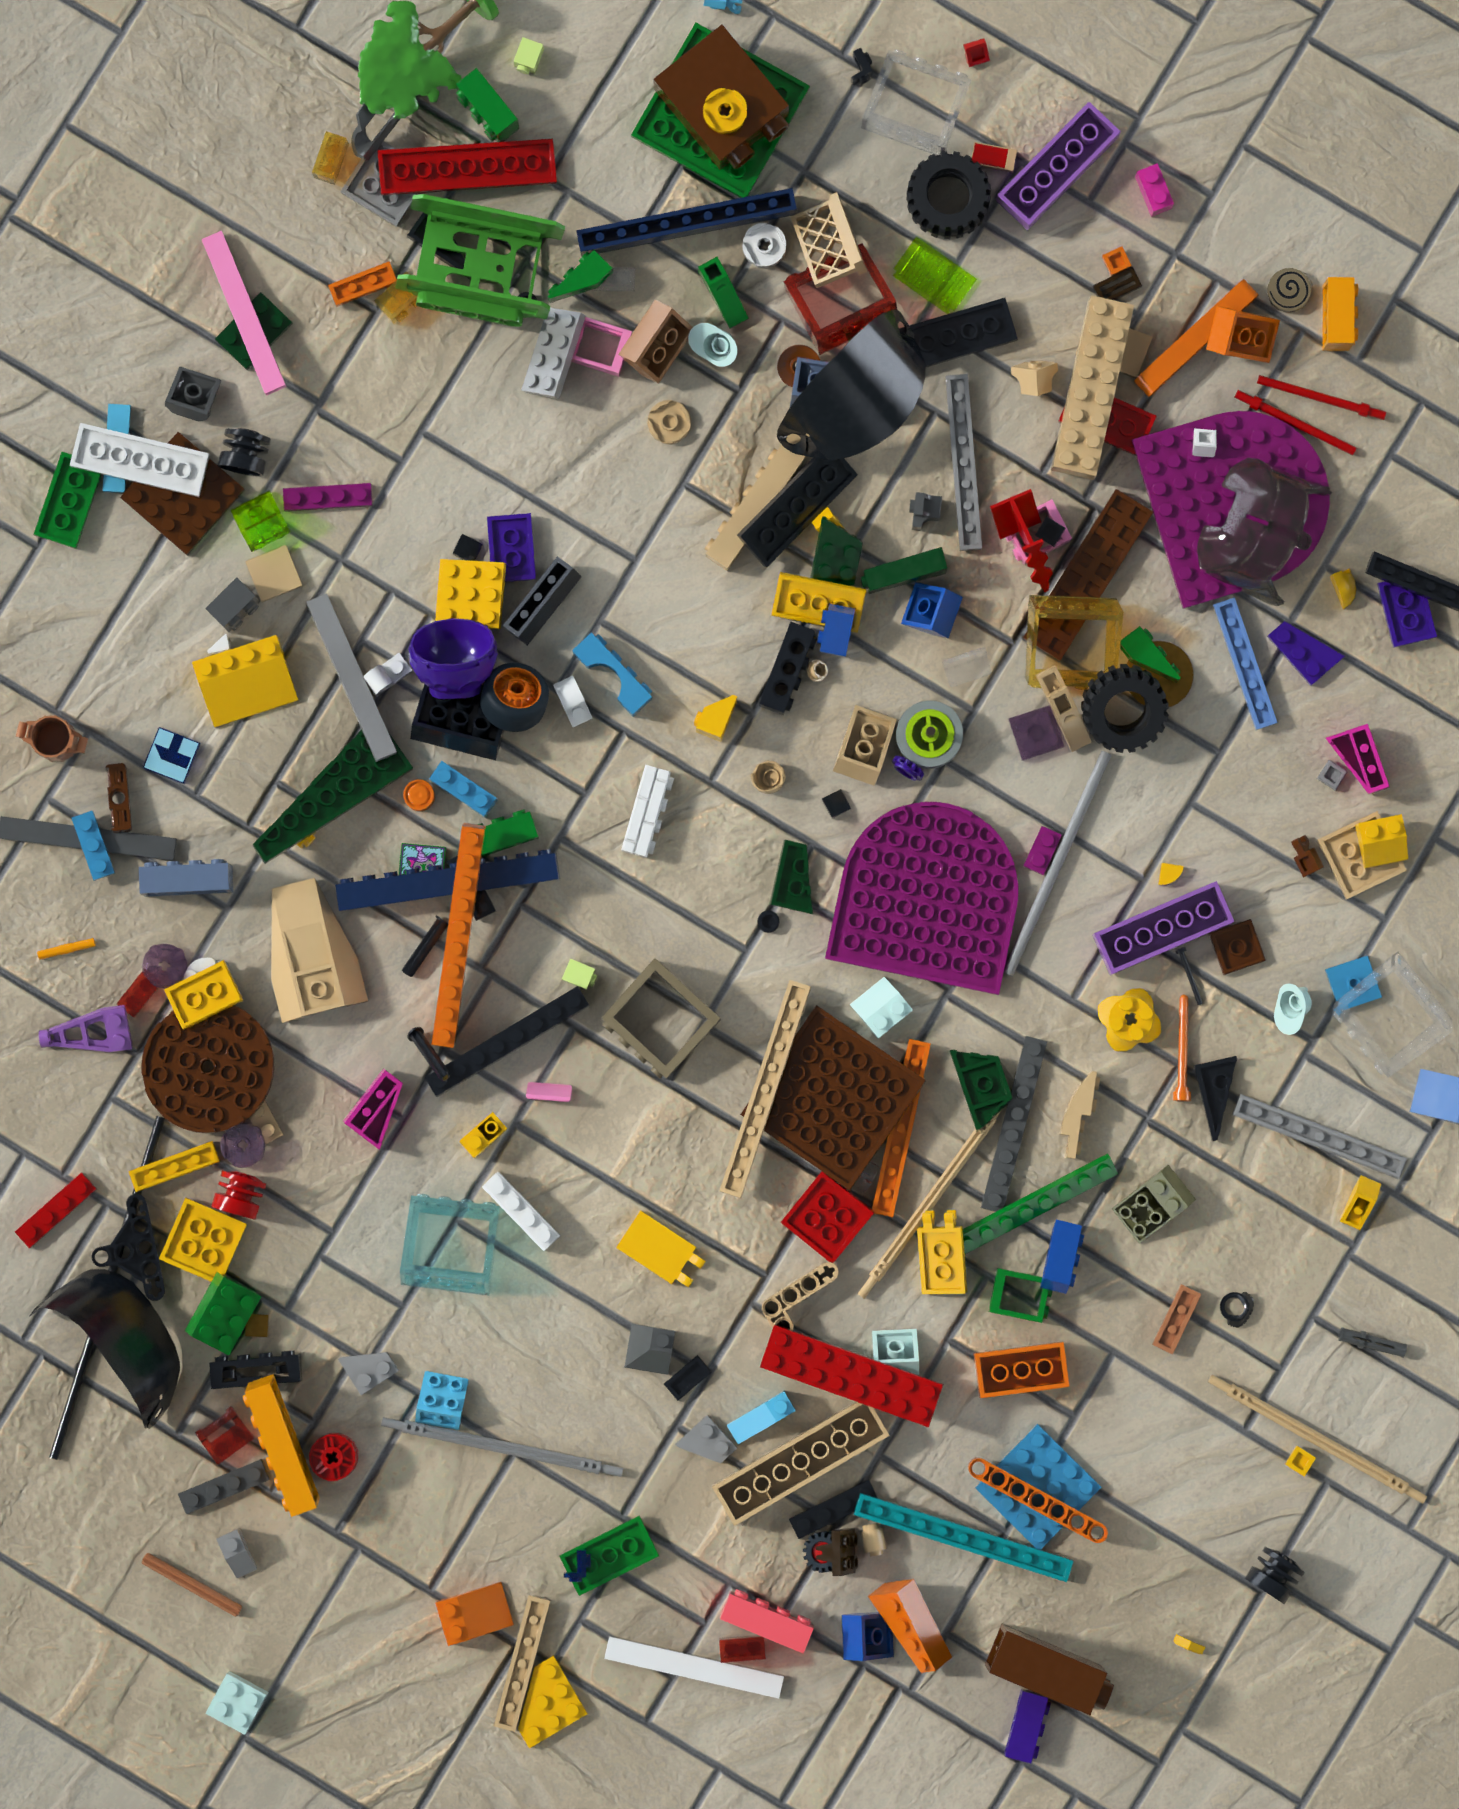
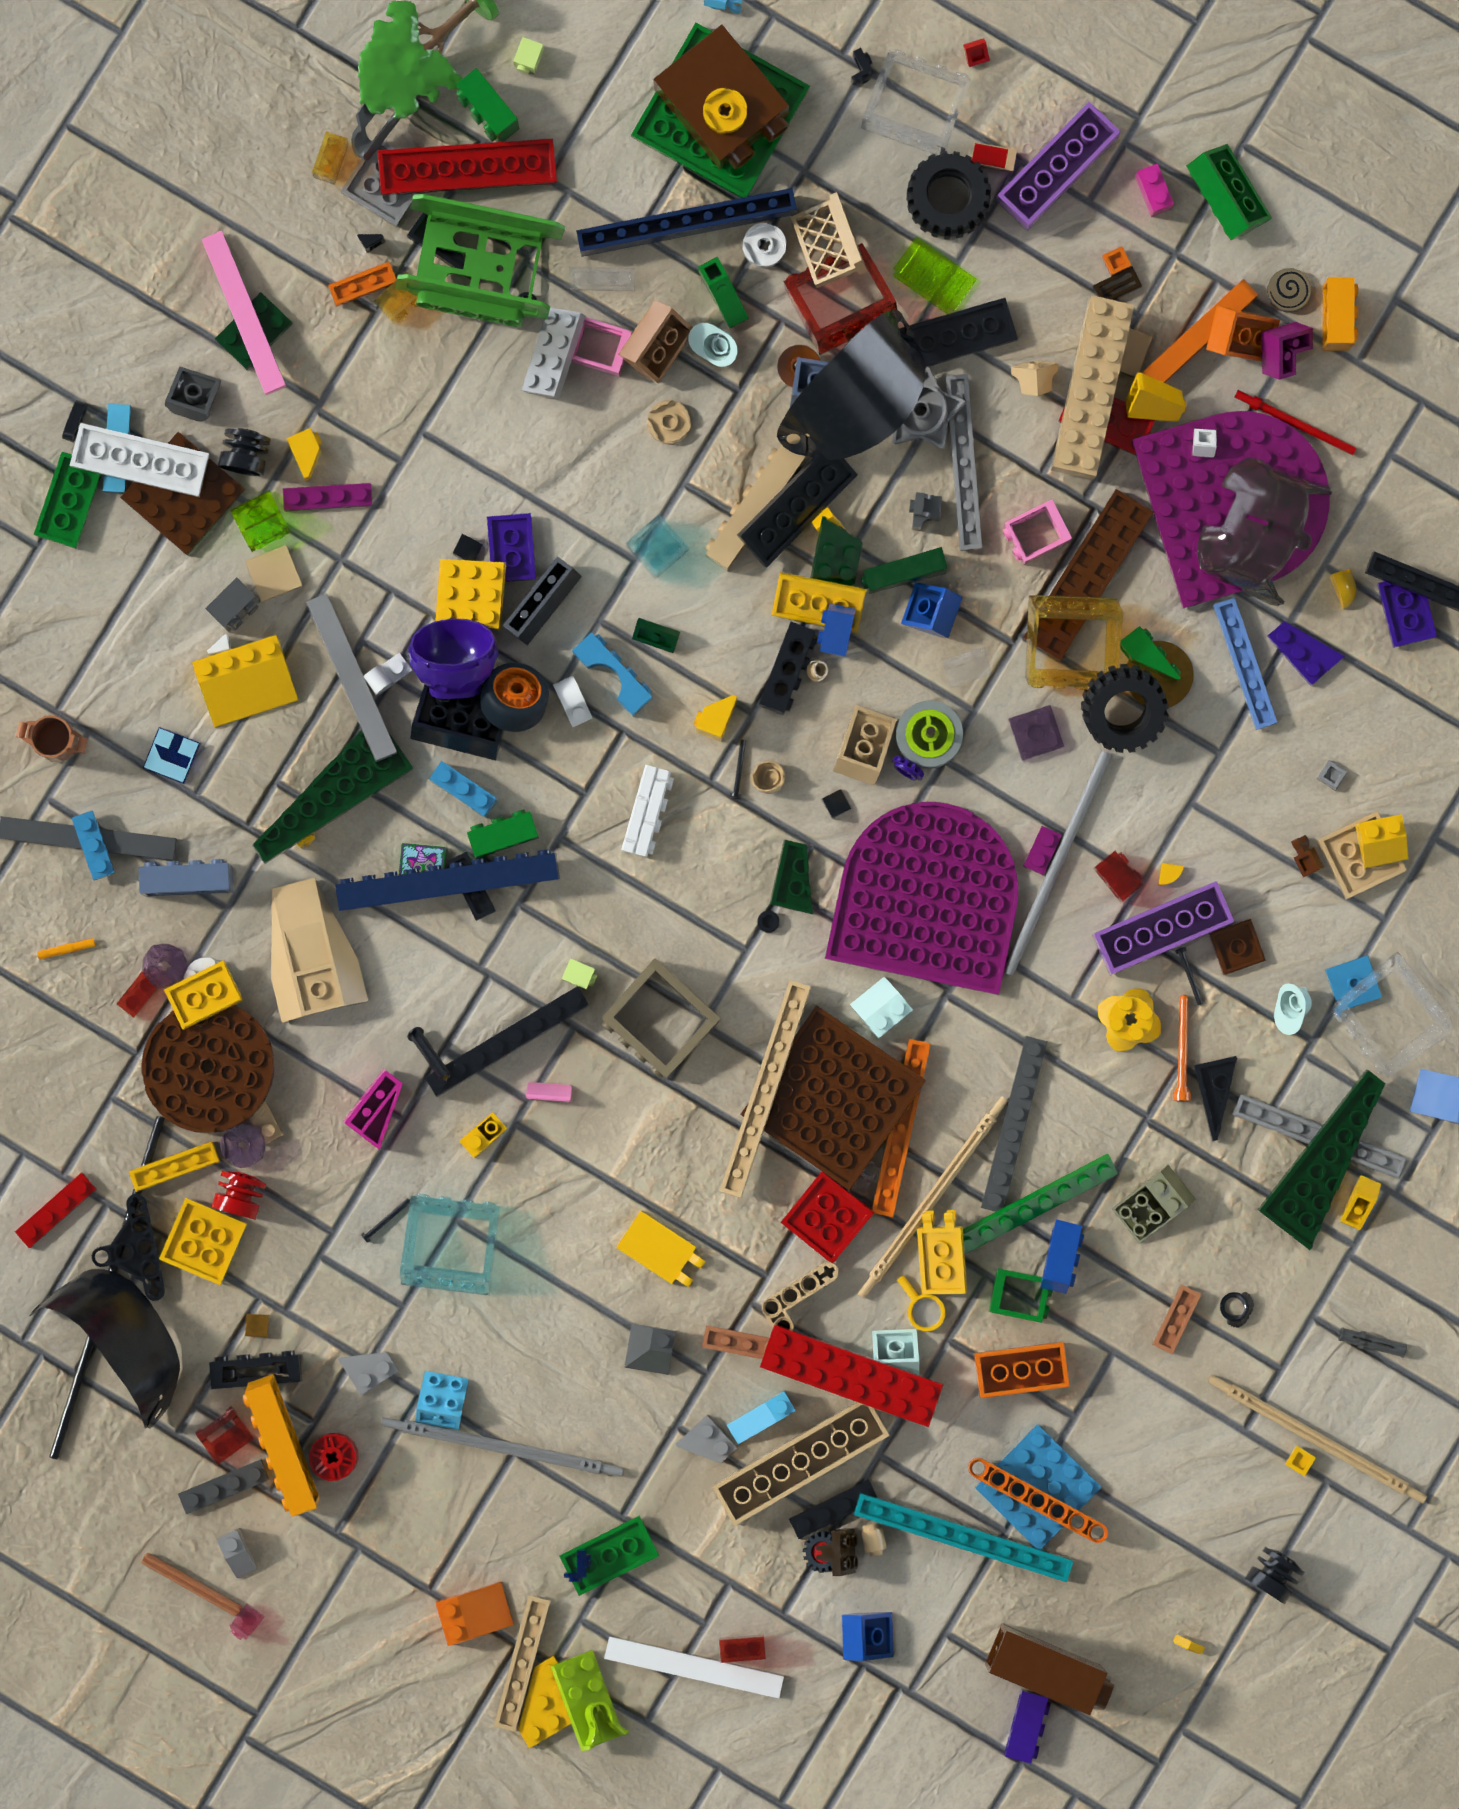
medium lavender plate [39,1005,133,1052] -> none
reddish brown piece [106,763,132,833] -> none
green brick [185,1272,261,1355] -> none
light aqua brick [205,1671,269,1735] -> none
black axle [402,915,448,977] -> none
orange wheel [403,779,435,811] -> none
orange brick [431,823,486,1048] -> none
white brick [482,1172,561,1251] -> none
green slope [547,250,613,303] -> none
black tile [664,1355,712,1401] -> none
coral brick [720,1589,814,1654] -> none
orange wedge [868,1579,952,1673] -> none
dark green wing [950,1050,1012,1132] -> none
red piece [990,489,1053,592] -> none
black plate [1035,516,1066,547] -> none
tan slope [1035,665,1092,752] -> none
tan slope [1060,1071,1100,1159] -> none
red bar [1257,375,1386,420] -> none
dark pink wedge [1326,724,1390,794] -> none
none -> black beam [62,400,88,442]
none -> clear pink bracket [229,1603,265,1640]
none -> yellow slope [286,428,323,482]
none -> black slope [357,234,385,252]
none -> black piece [361,1198,411,1243]
none -> lime plate [551,1650,629,1751]
none -> clear light blue brick [626,514,688,580]
none -> dark green plate [632,618,680,653]
none -> nougat plate [702,1325,769,1359]
none -> black piece [730,739,746,799]
none -> light grey plate [892,367,966,449]
none -> piece [897,1275,945,1332]
none -> clear red brick [1093,850,1143,903]
none -> yellow slope [1125,372,1186,422]
none -> green slope [1186,144,1272,240]
none -> dark green wing [1258,1069,1386,1250]
none -> magenta brick [1262,322,1313,380]

